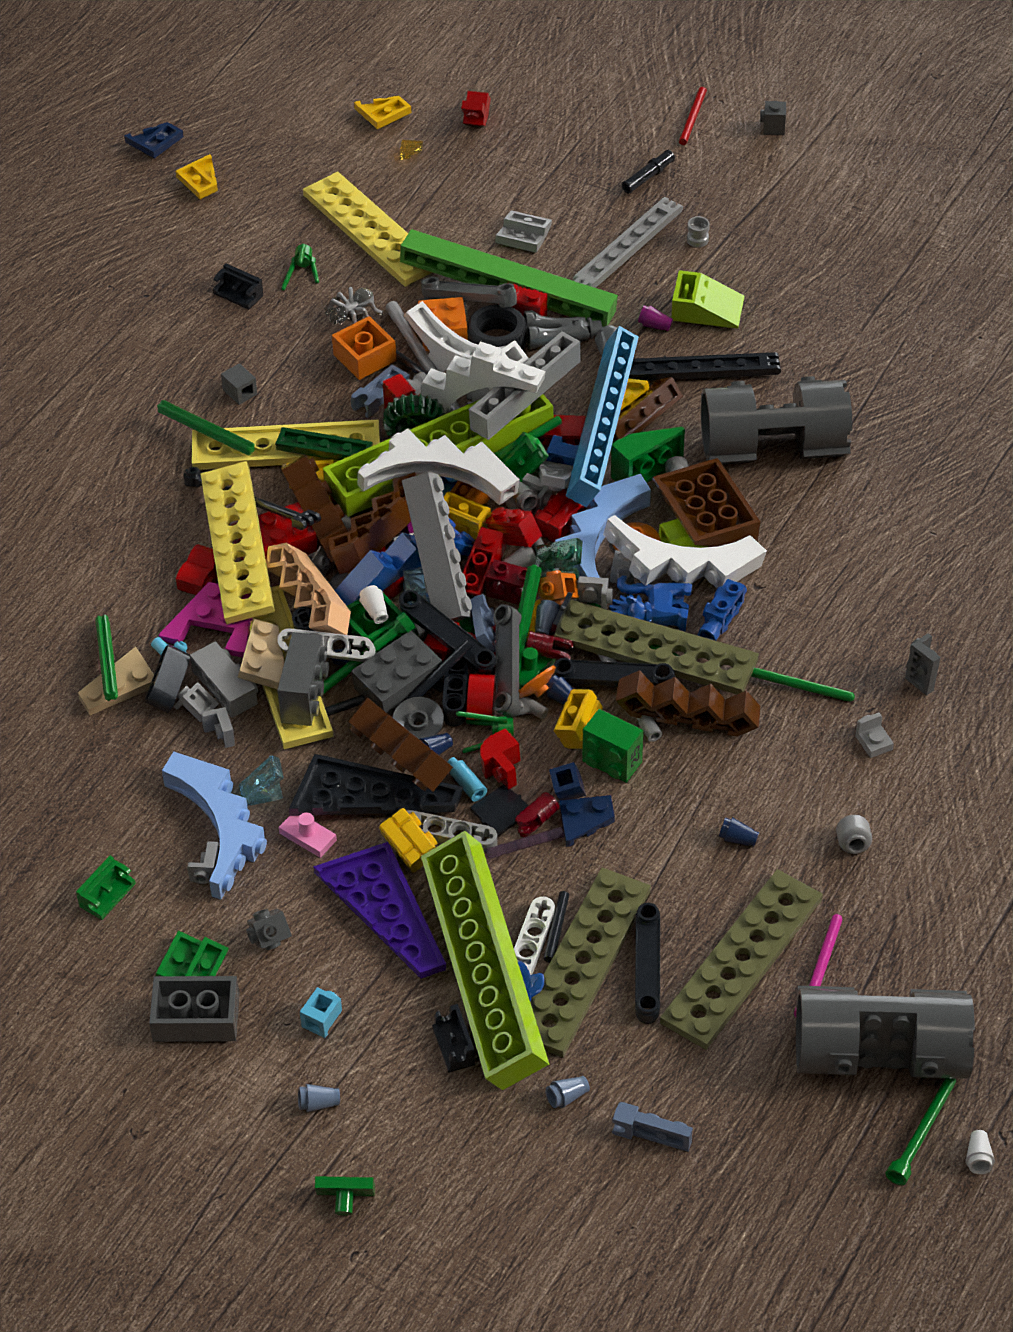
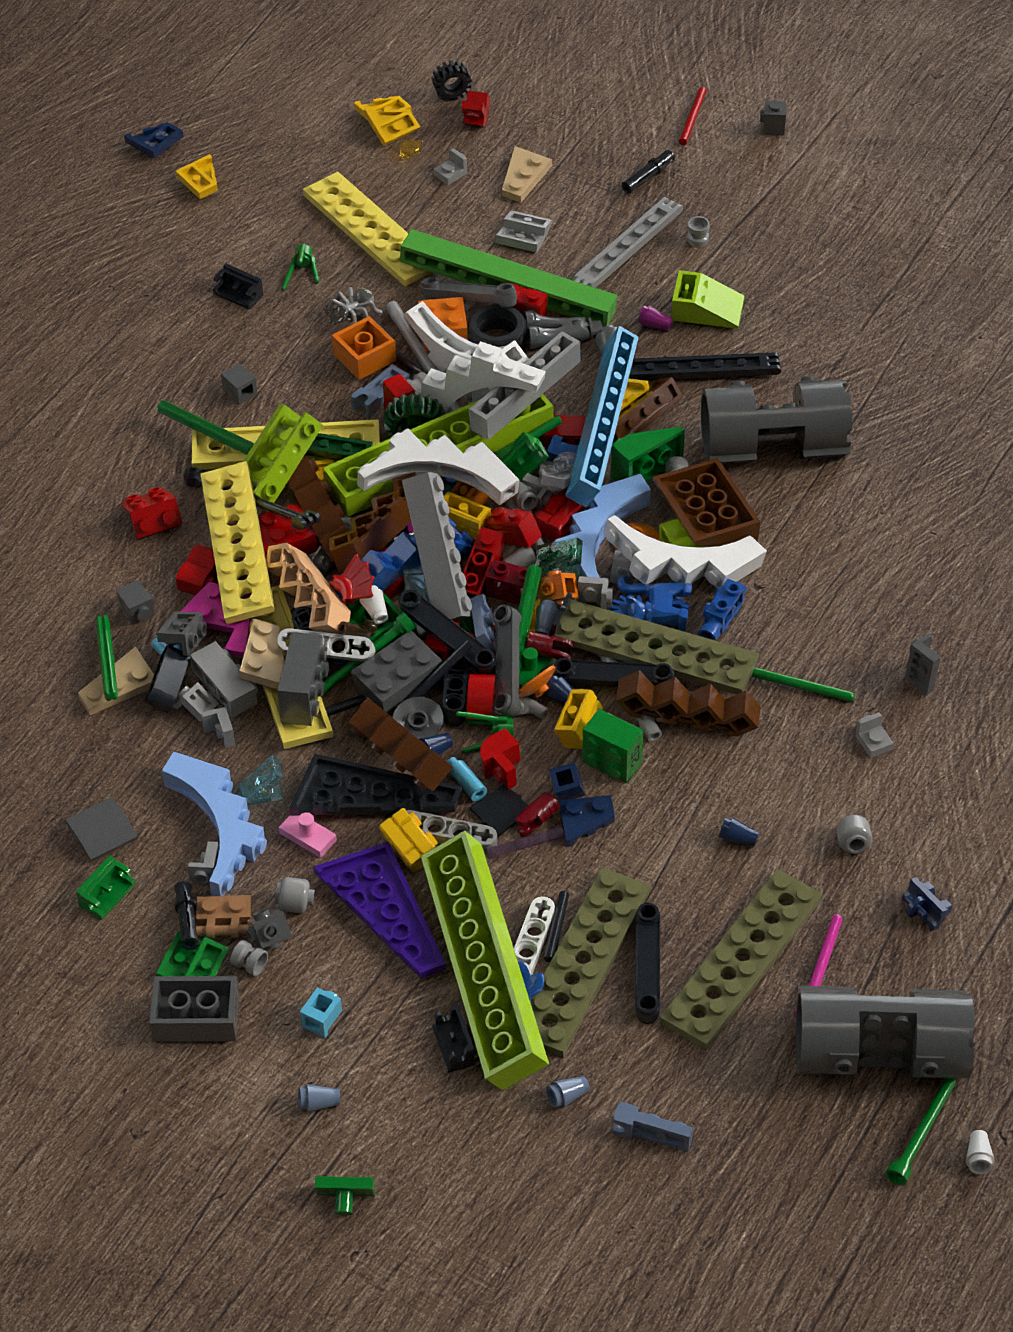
none -> dark grey slope [65,797,138,863]
none -> dark grey brick [116,580,155,625]
none -> red bracket [121,487,183,539]
none -> dark grey bracket [157,611,207,656]
none -> black pin [174,881,199,950]
none -> medium nougat plate [196,895,252,939]
none -> light grey wheel [230,940,268,976]
none -> lime fence [243,403,323,503]
none -> light grey head [275,877,315,914]
none -> red arm [329,554,375,604]
none -> dark brown arm [338,620,377,638]
none -> yellow wing [363,108,420,147]
none -> black tyre [431,60,472,101]
none -> light grey bracket [434,148,467,185]
none -> tan wing [502,146,552,203]
none -> clear pin [553,451,576,472]
none -> dark blue hips [902,877,952,930]

